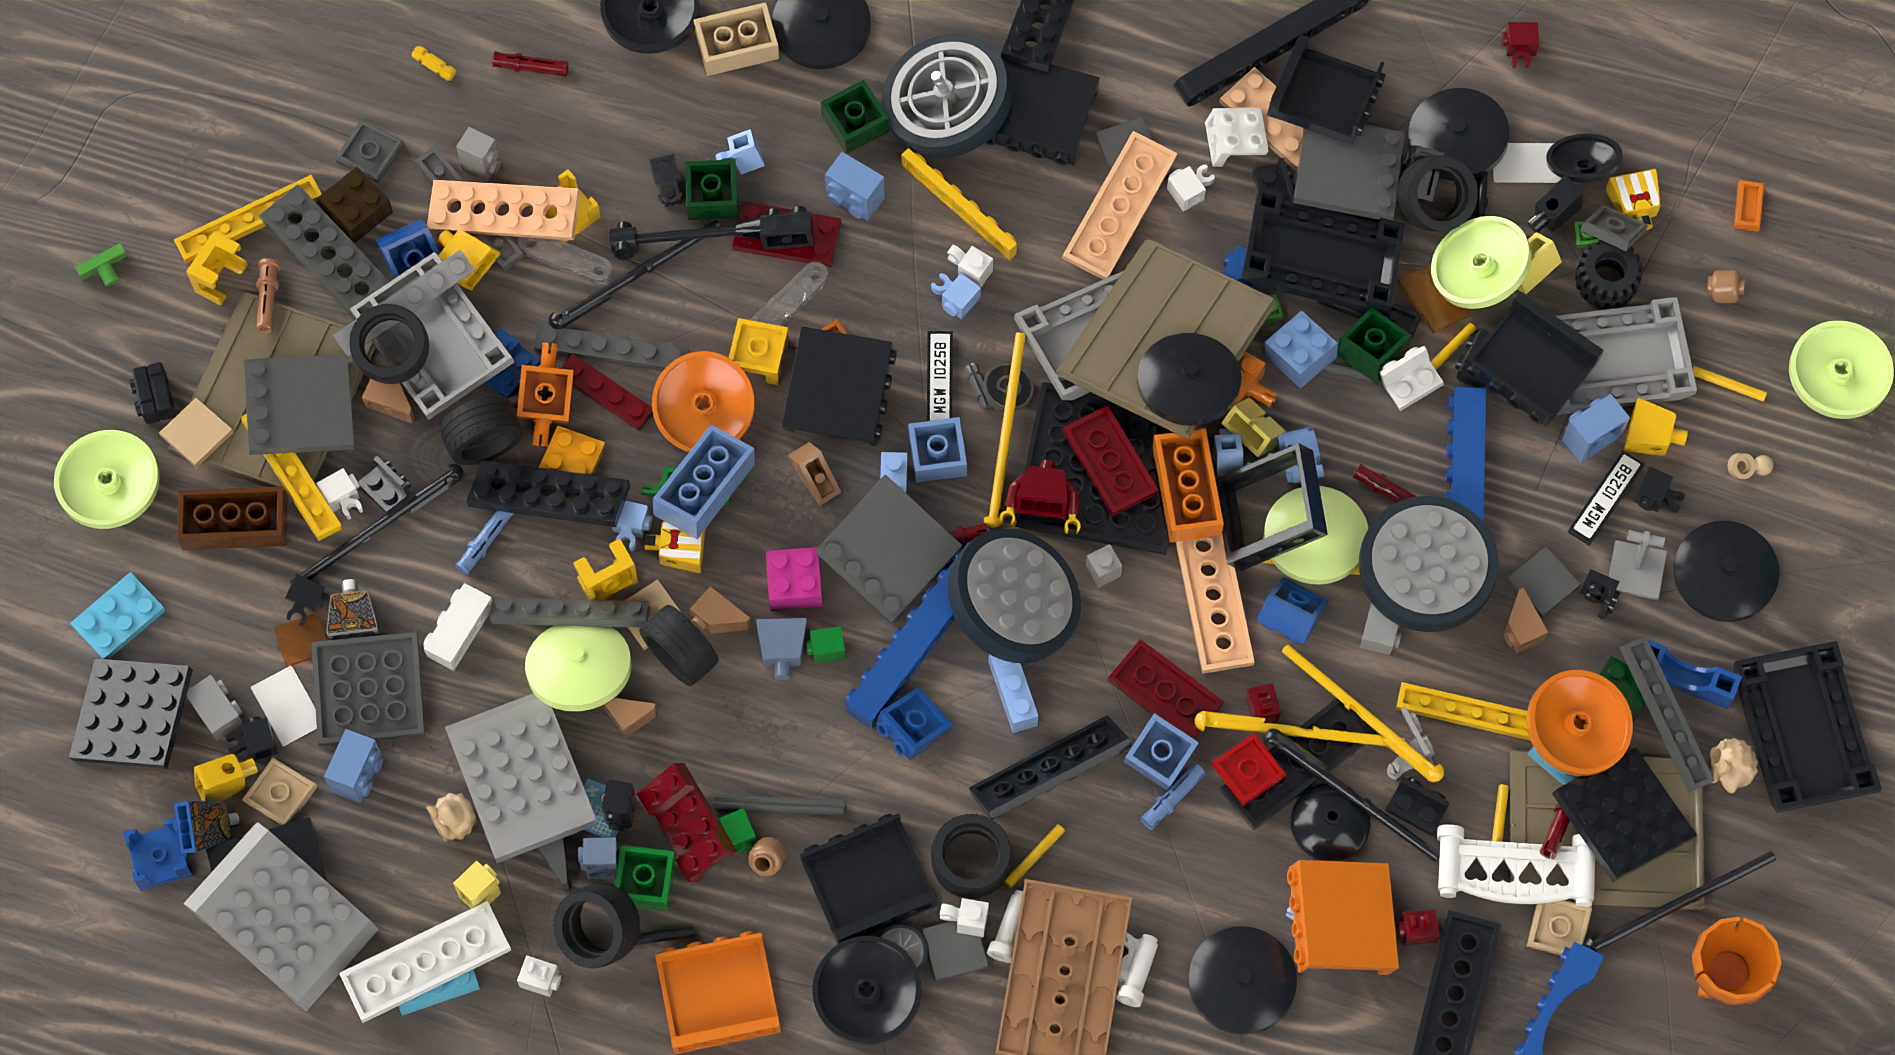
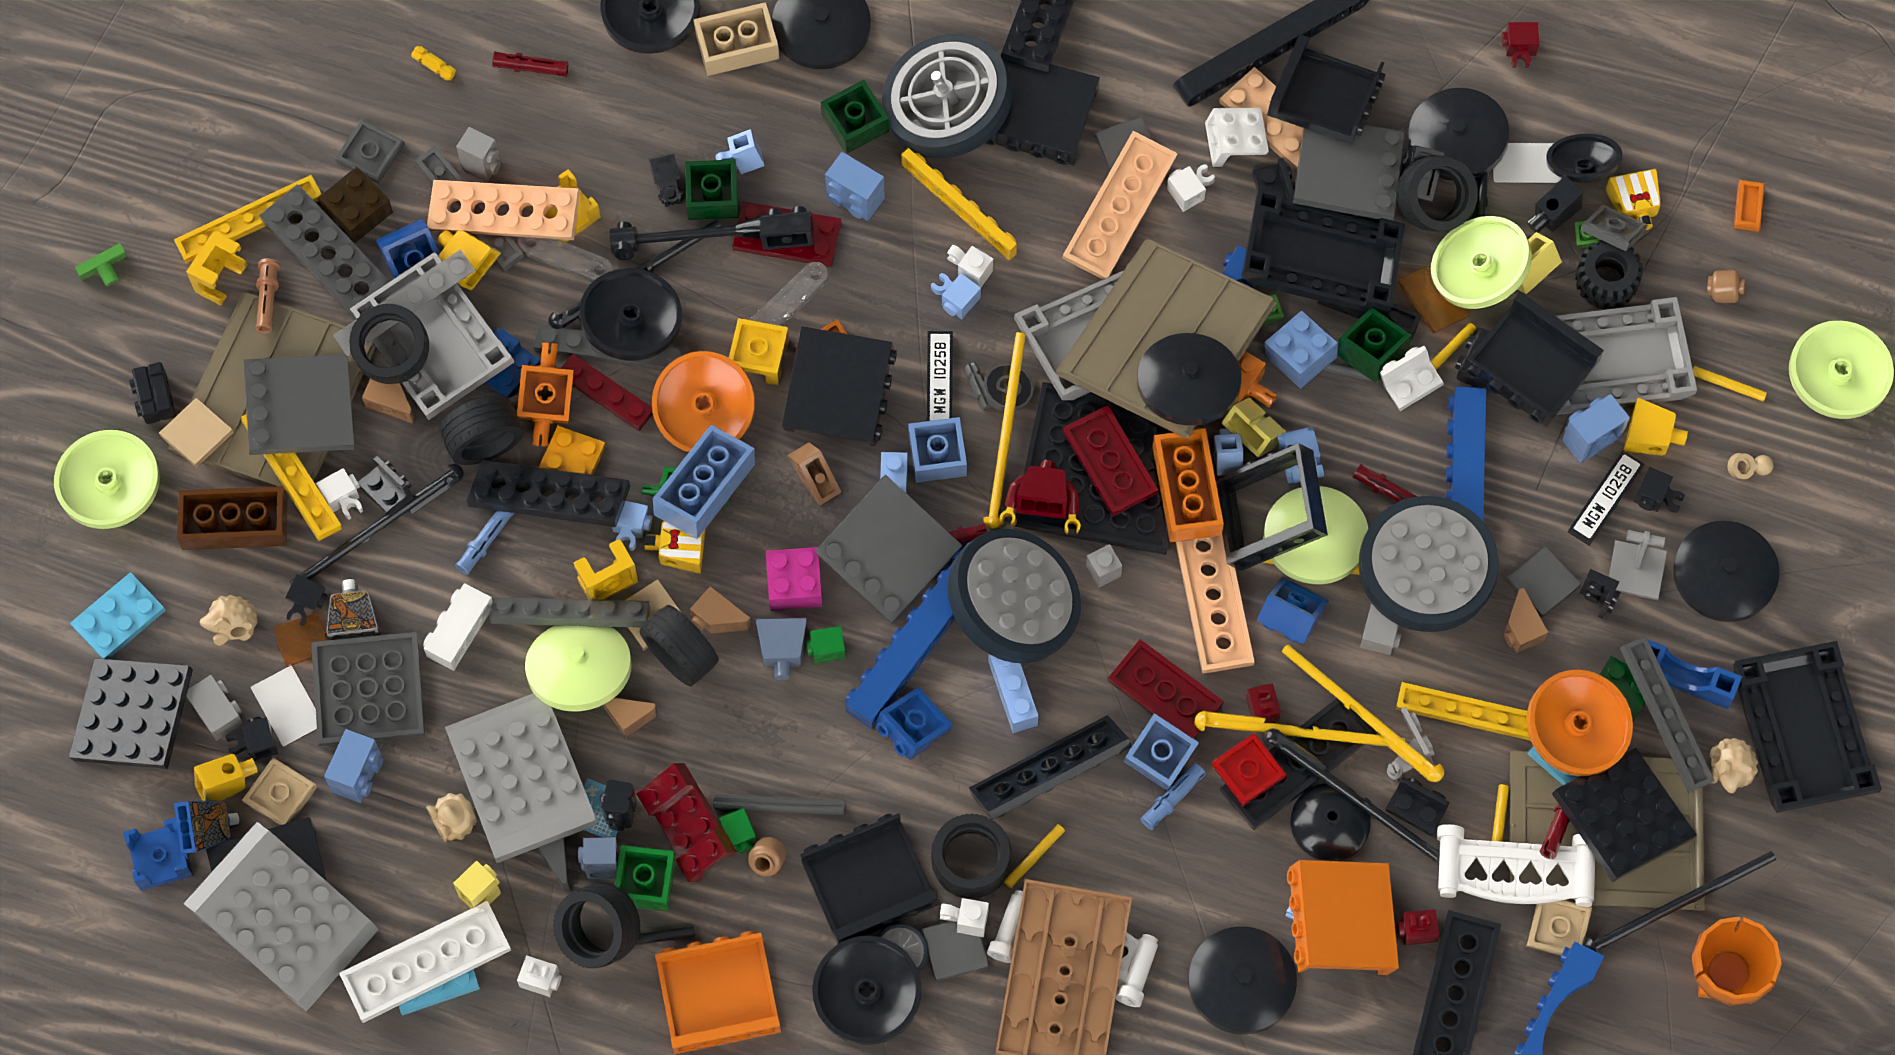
none -> tan animal [200,595,258,646]
none -> black dish [579,268,682,361]

